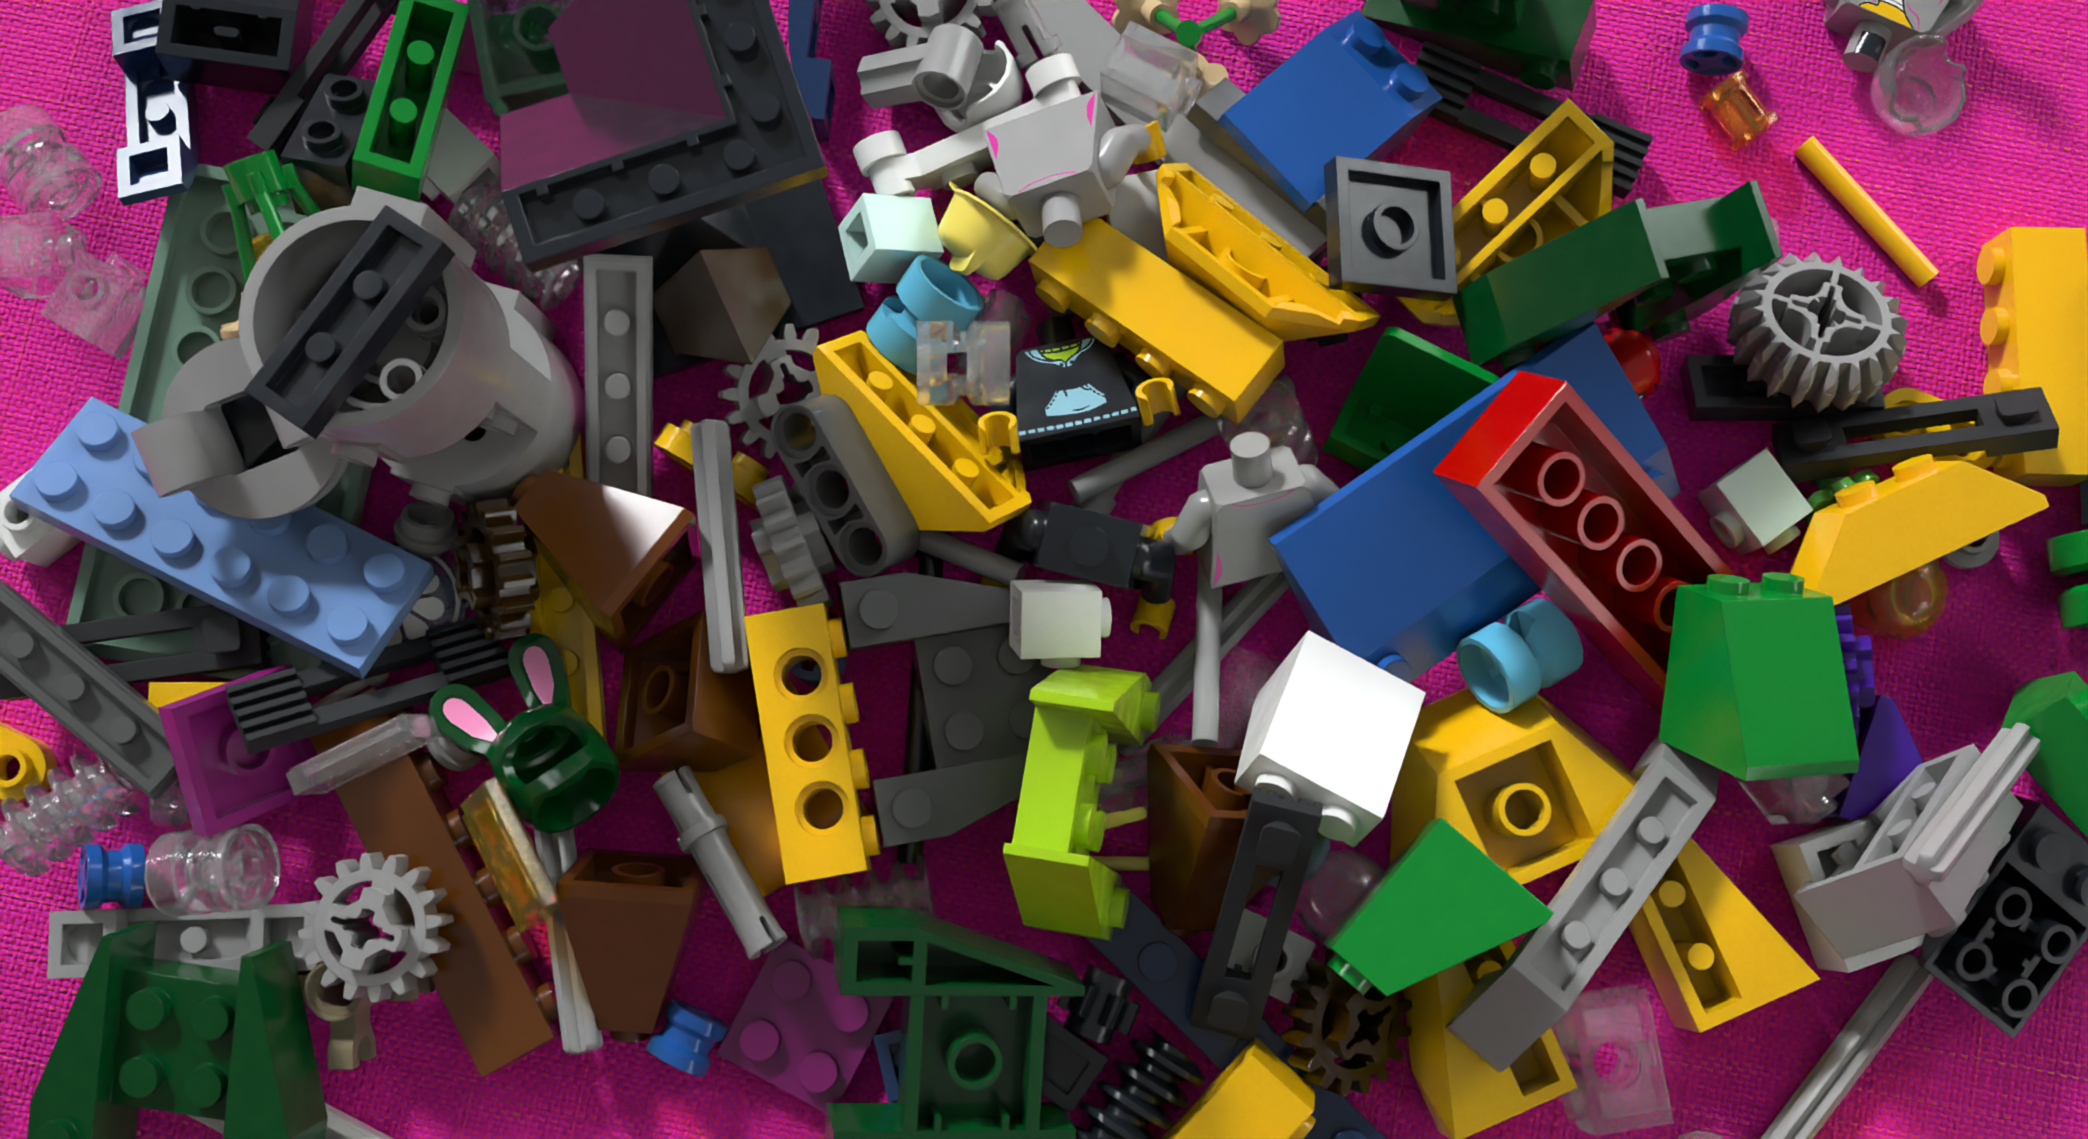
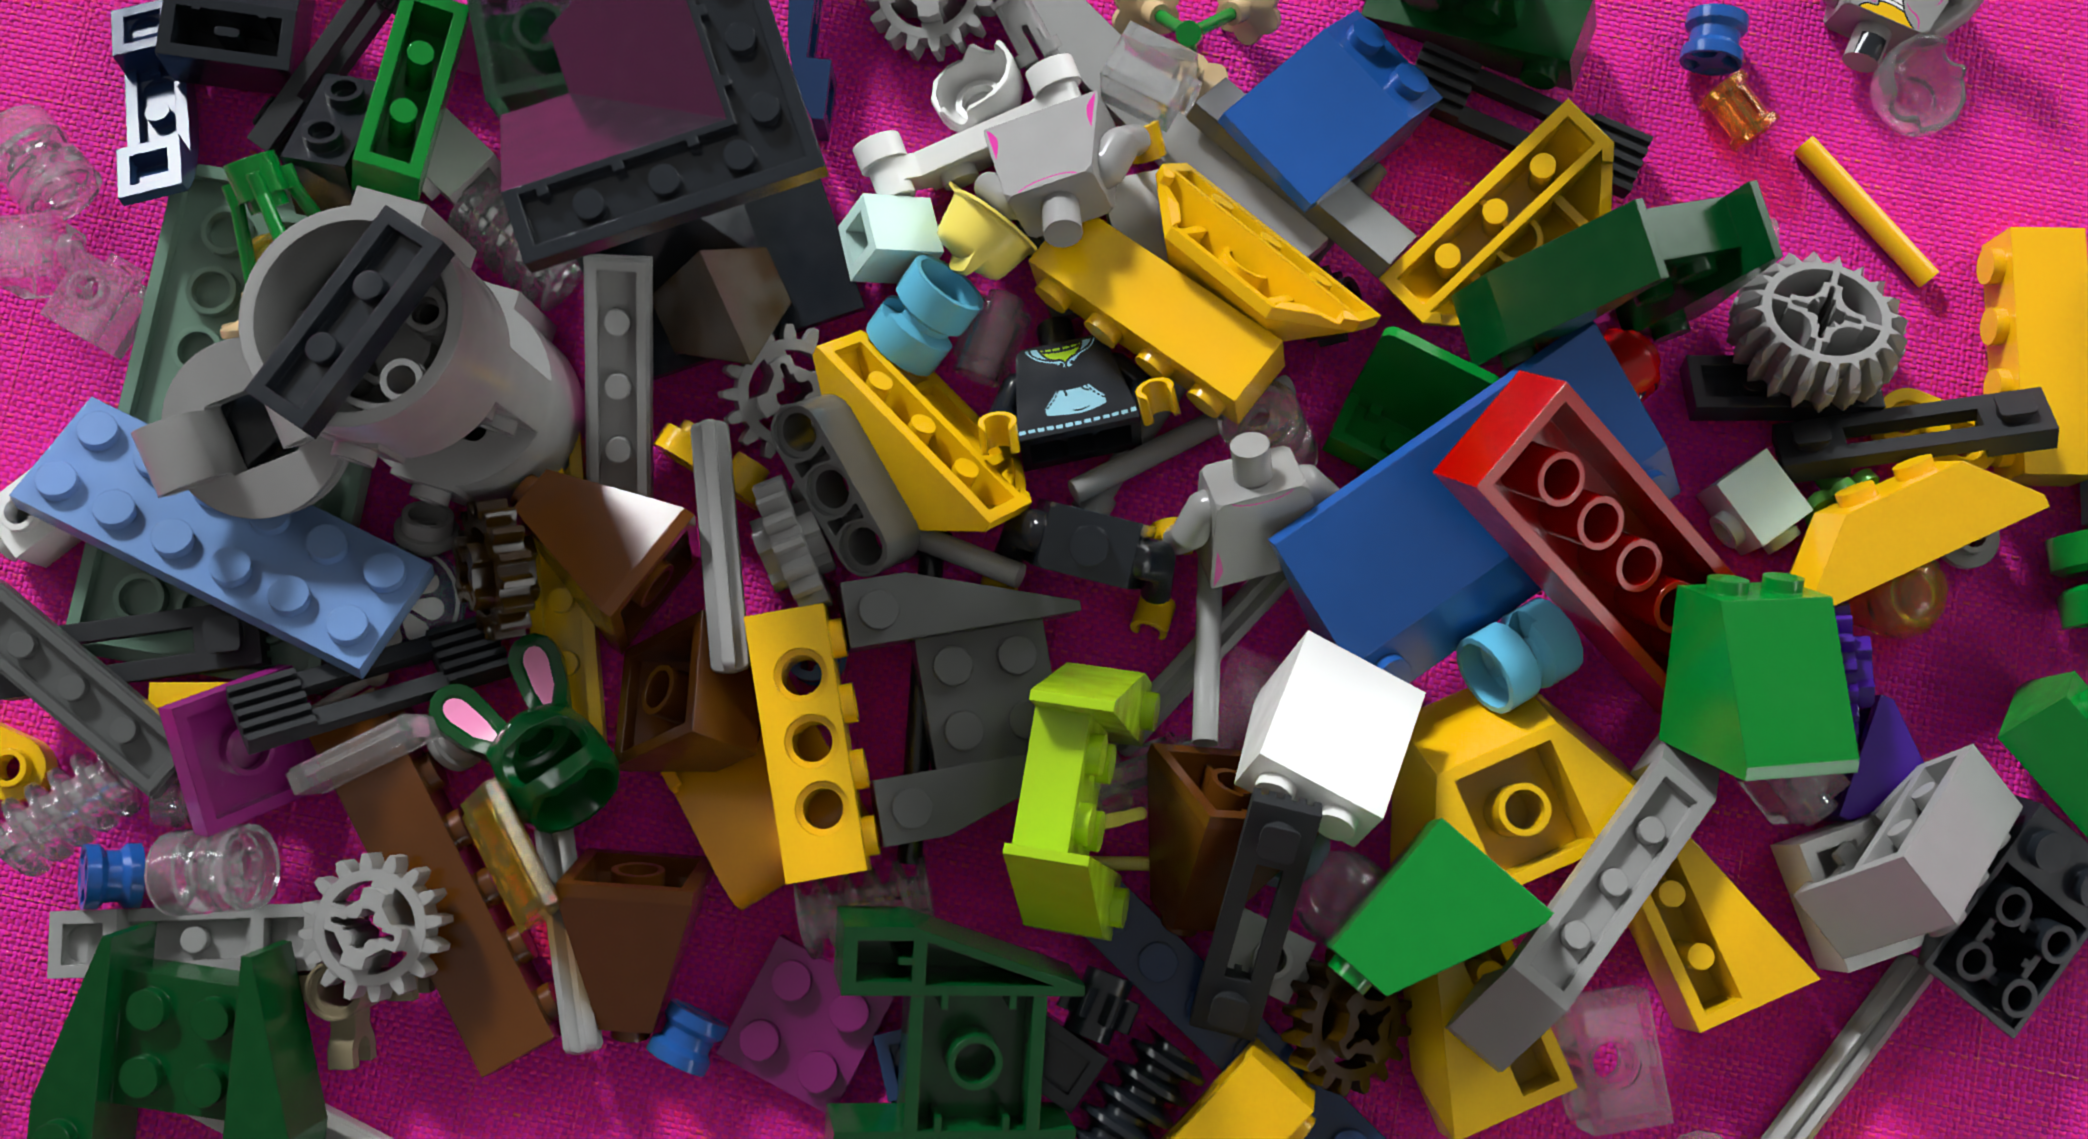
light grey pin [652,766,788,960] -> none
light grey piece [857,24,984,110] -> none
clear wheel [917,321,1010,406] -> none
white brick [1009,579,1112,668] -> none
plate [1324,156,1458,302] -> none
light grey axle [1902,723,2040,887] -> none

